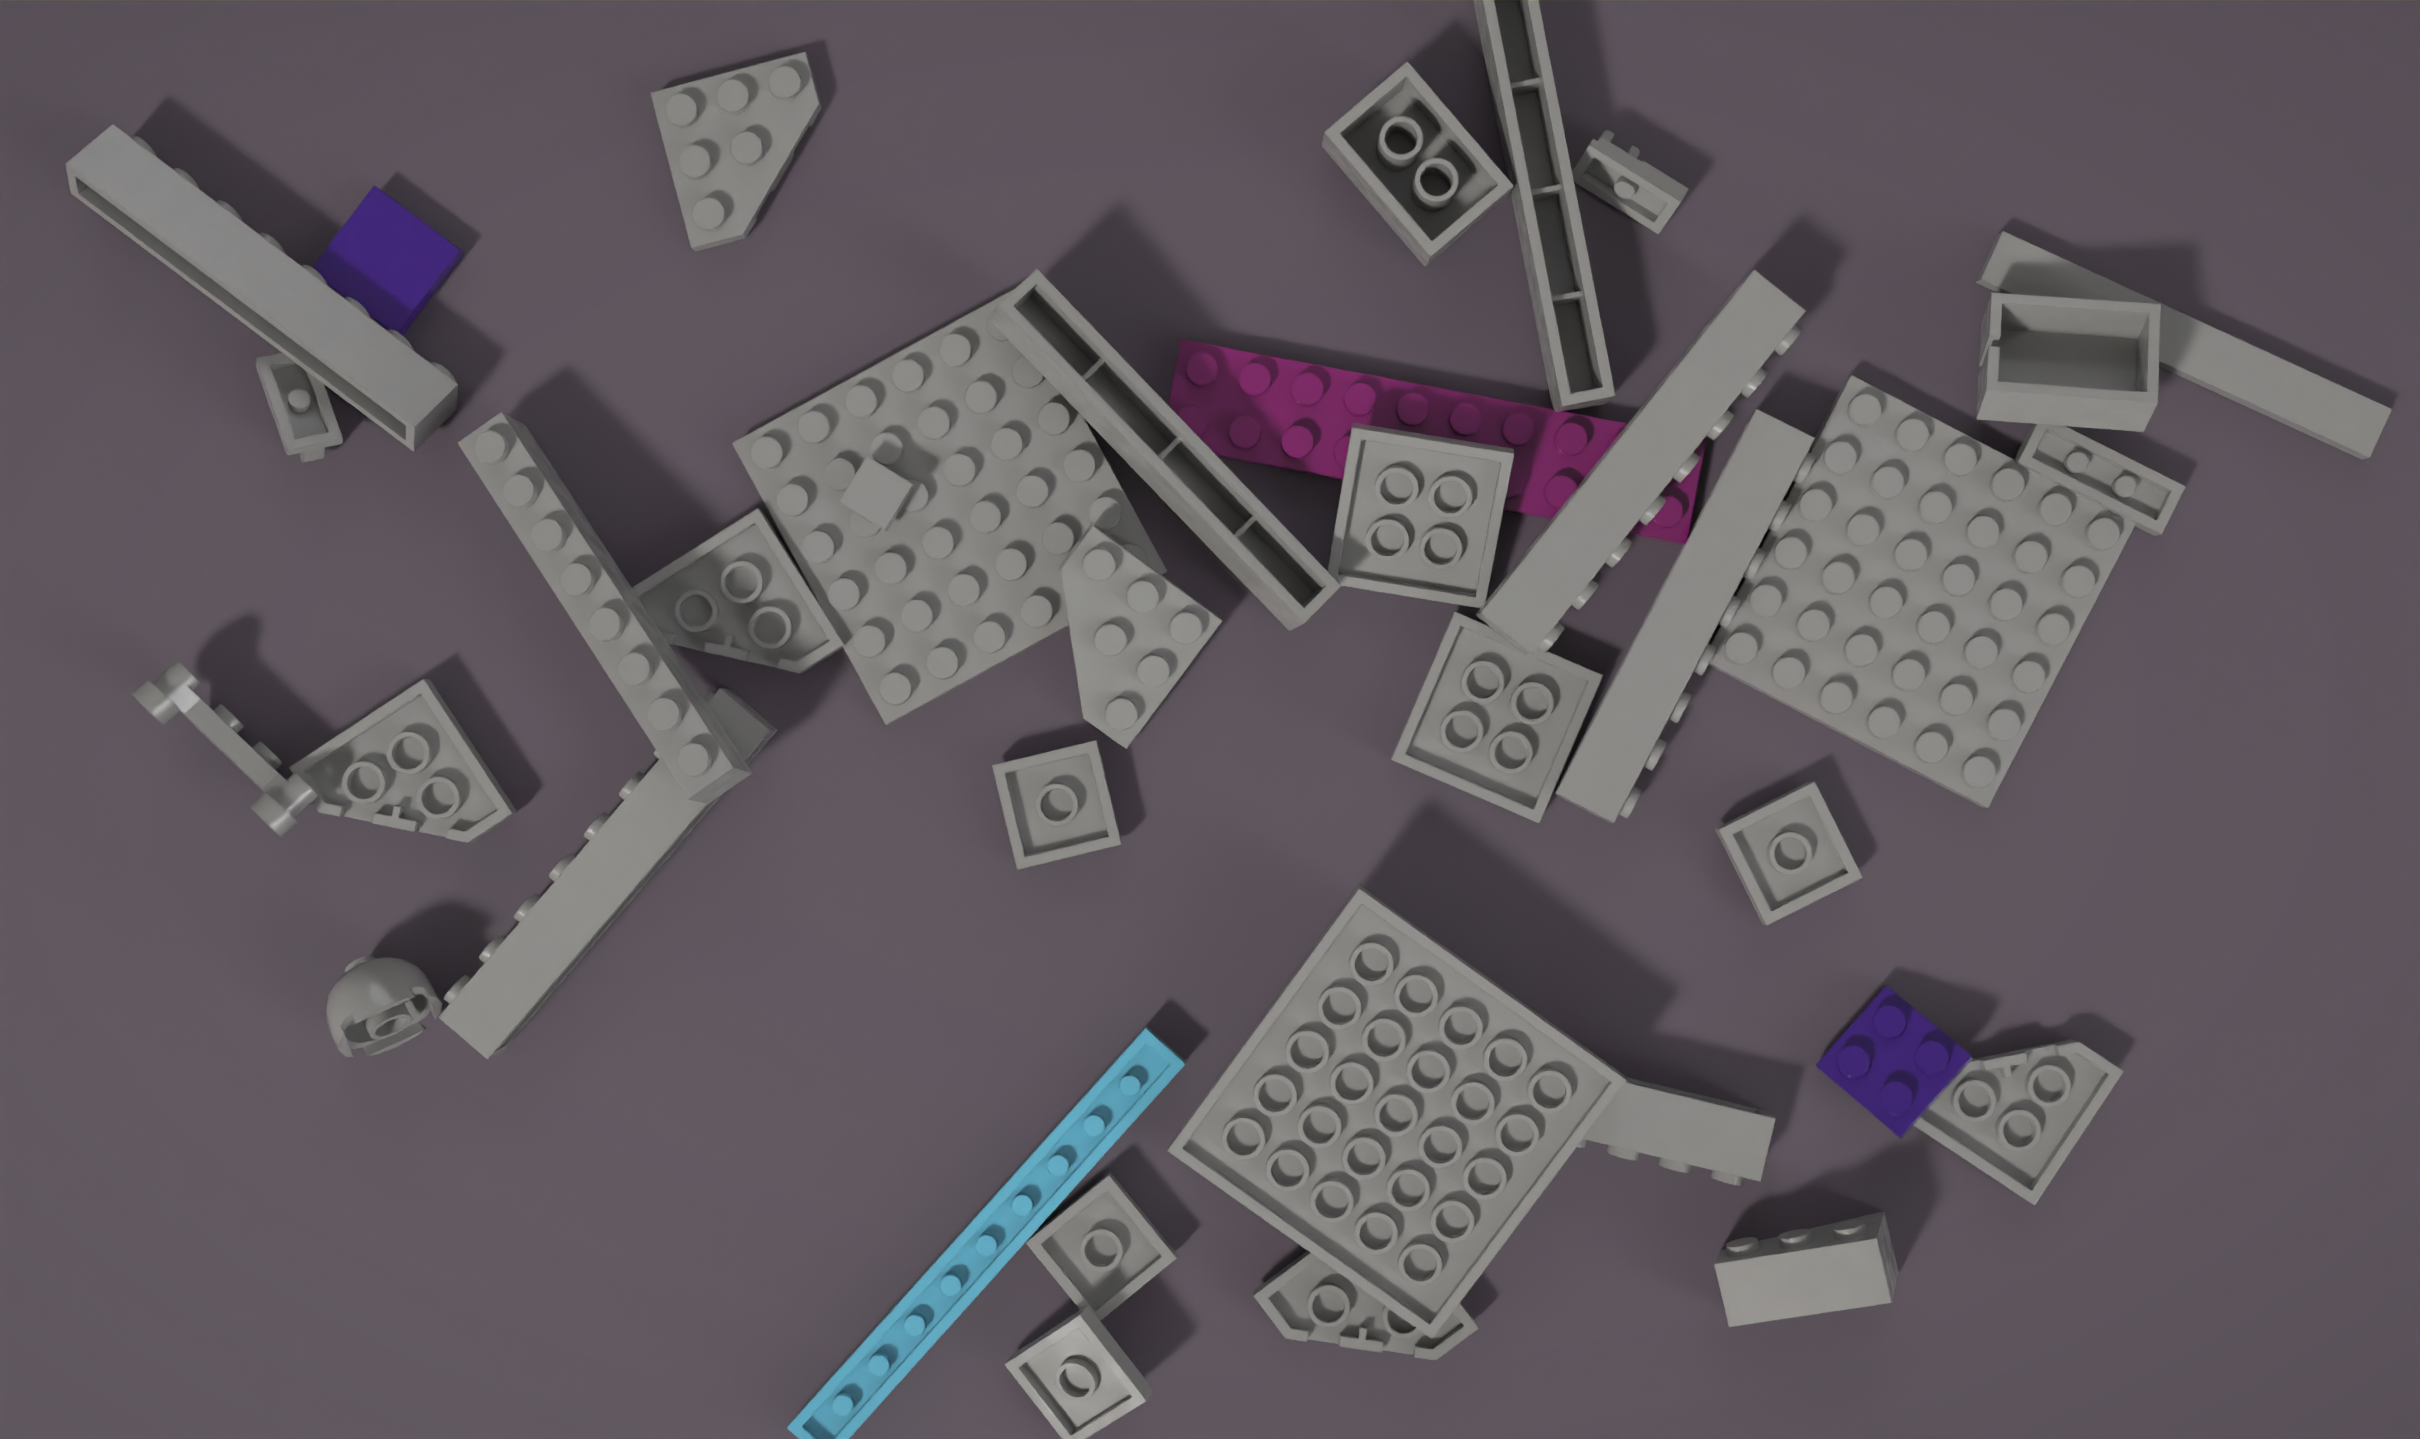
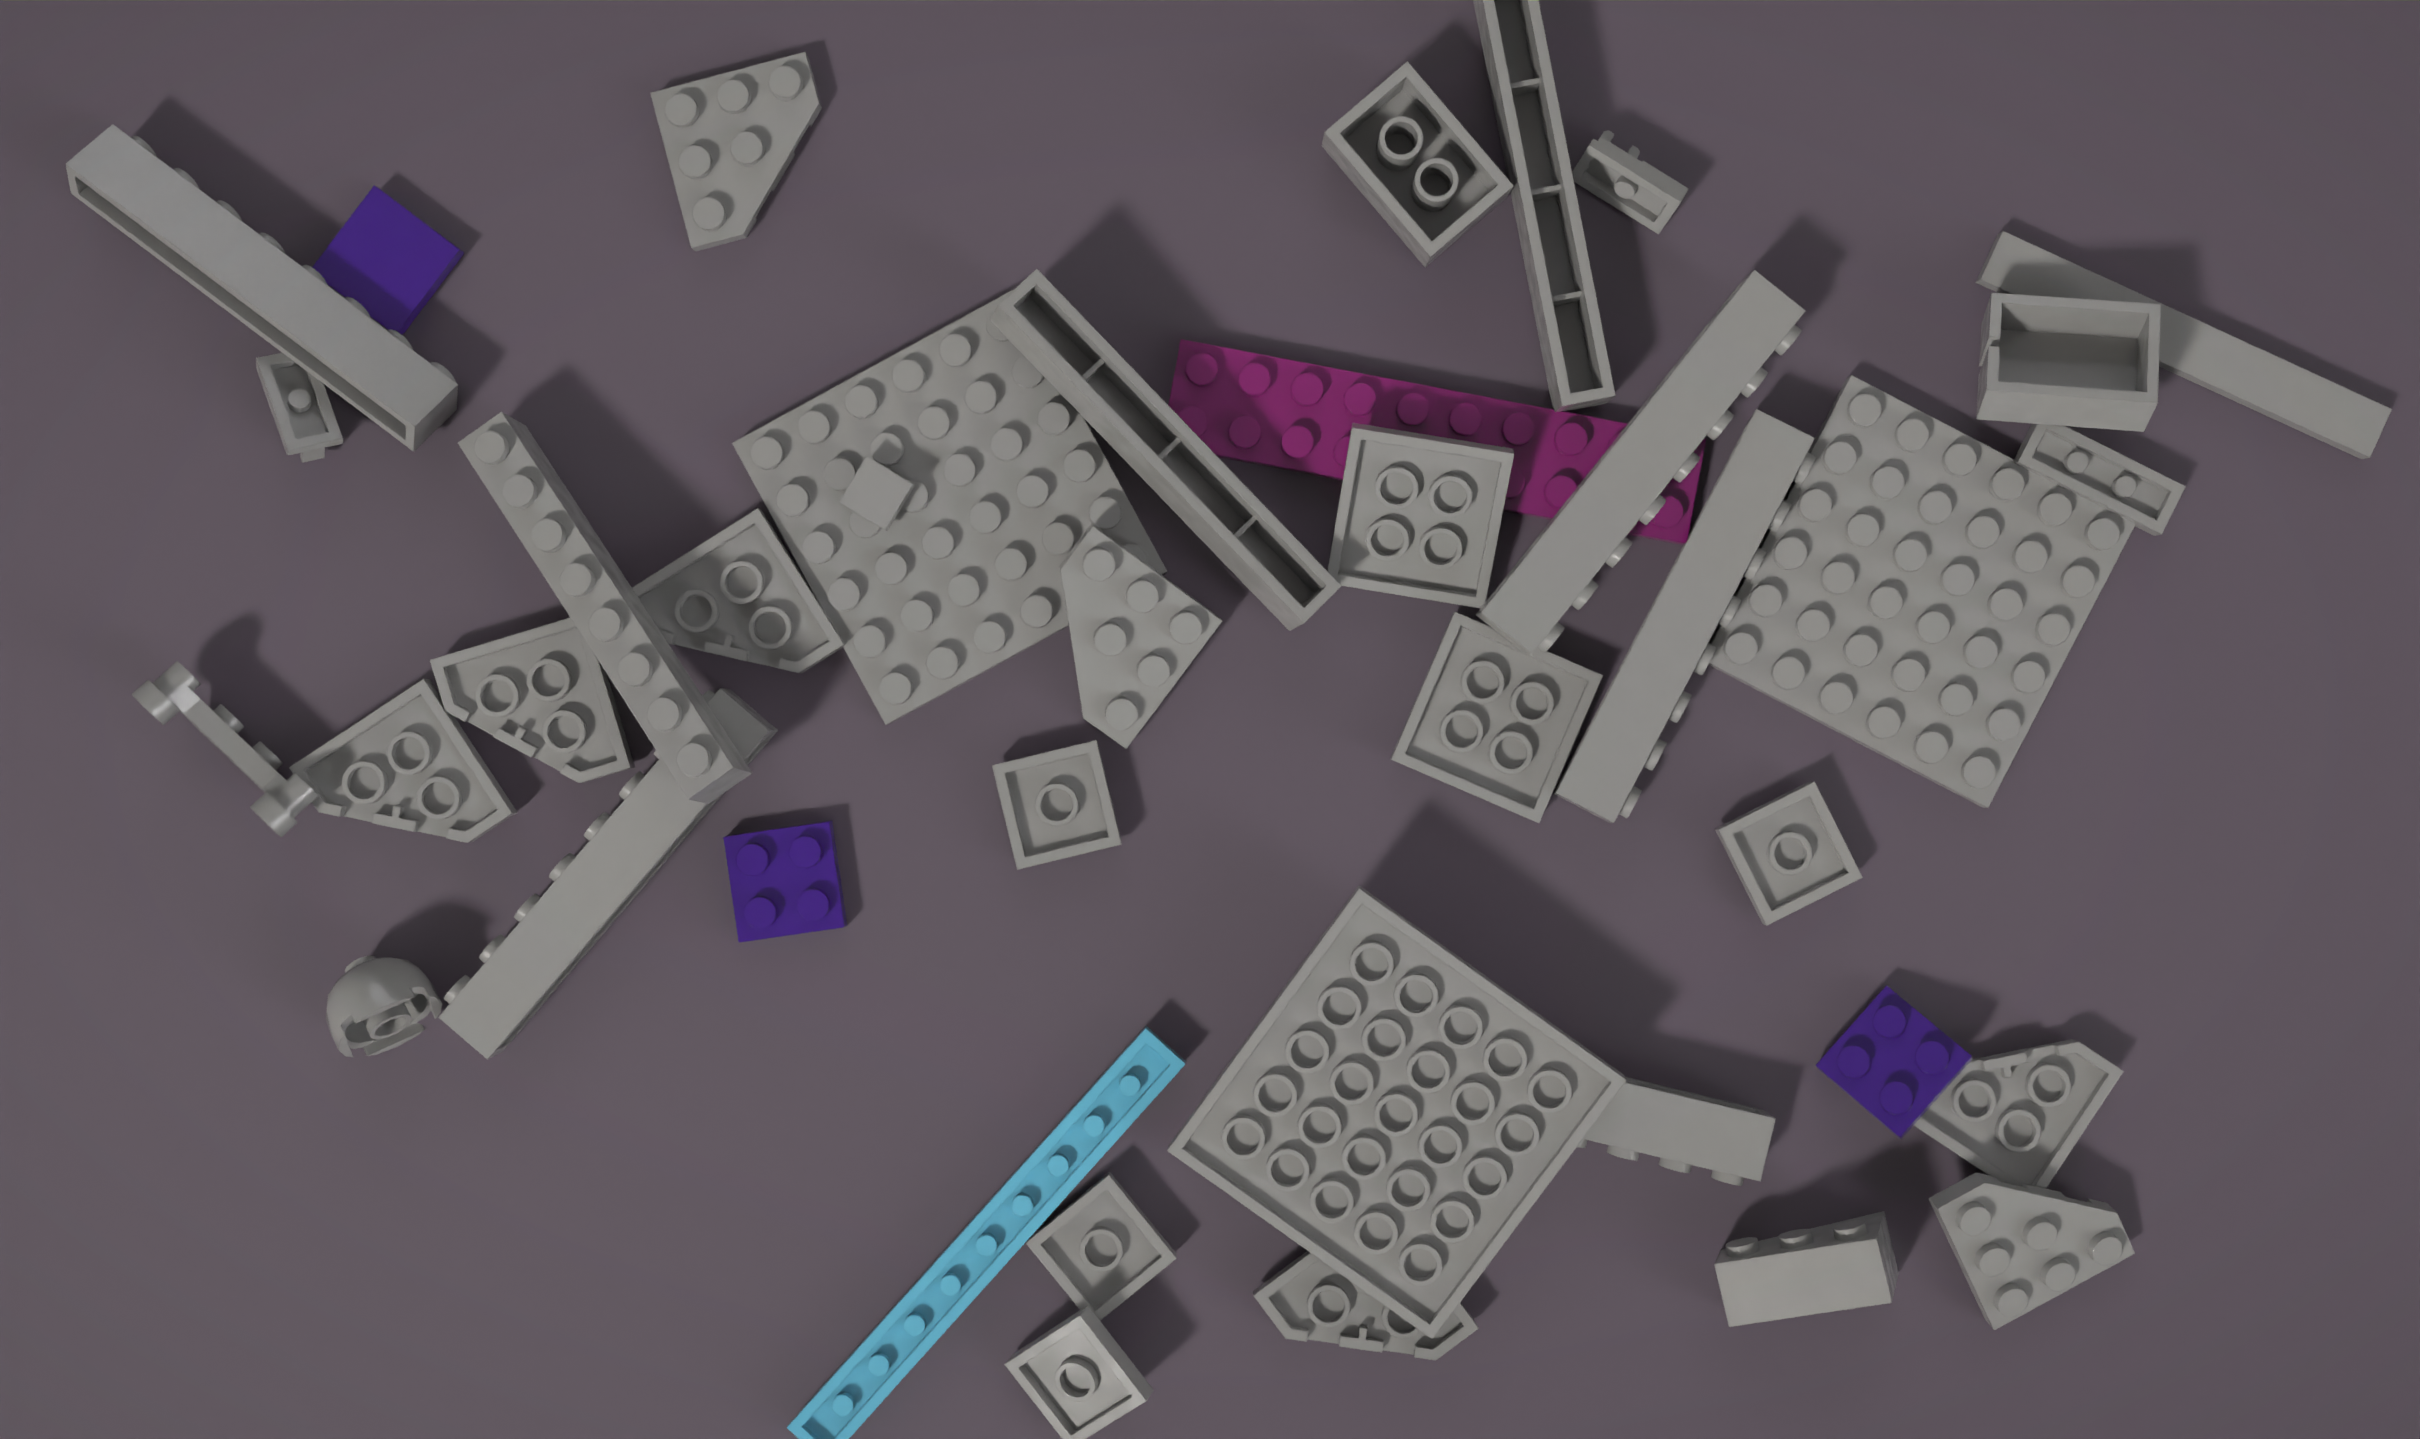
none -> light grey plate [430,618,635,783]
none -> dark purple plate [723,821,848,943]
none -> light grey plate [1928,1173,2135,1330]

